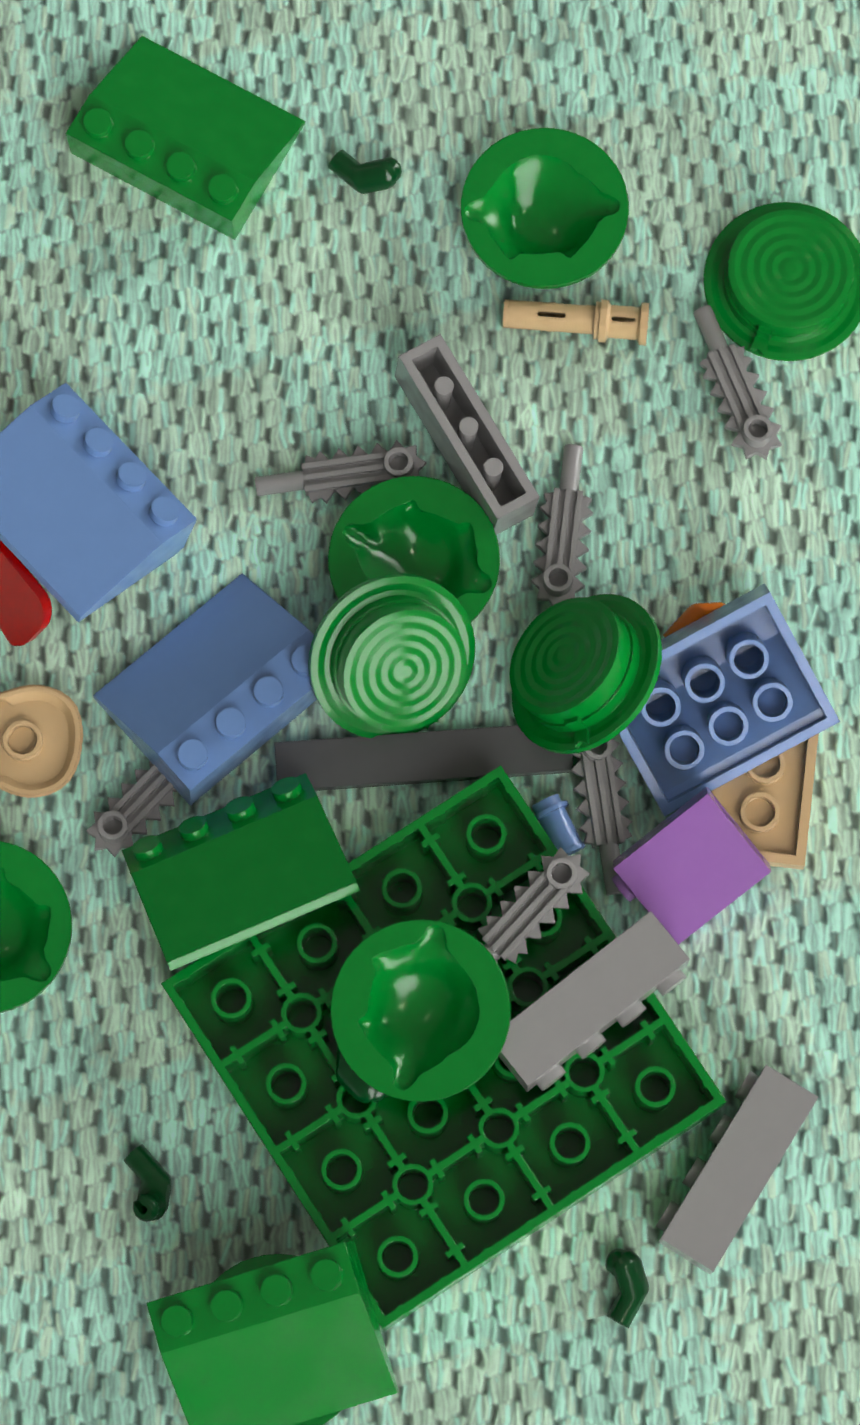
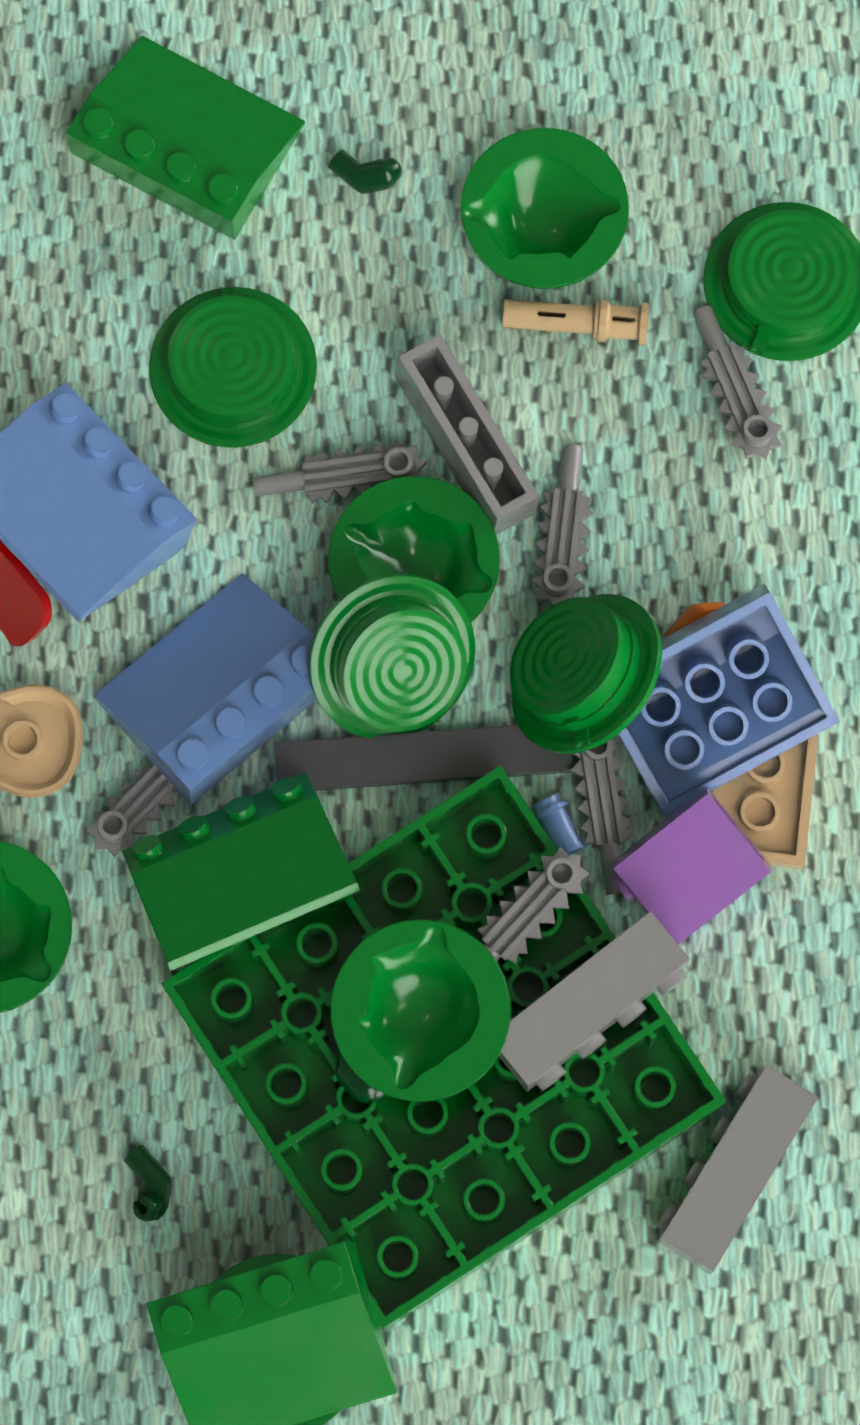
dark green arm [605,1248,649,1329] -> none
none -> green piece [149,286,317,448]

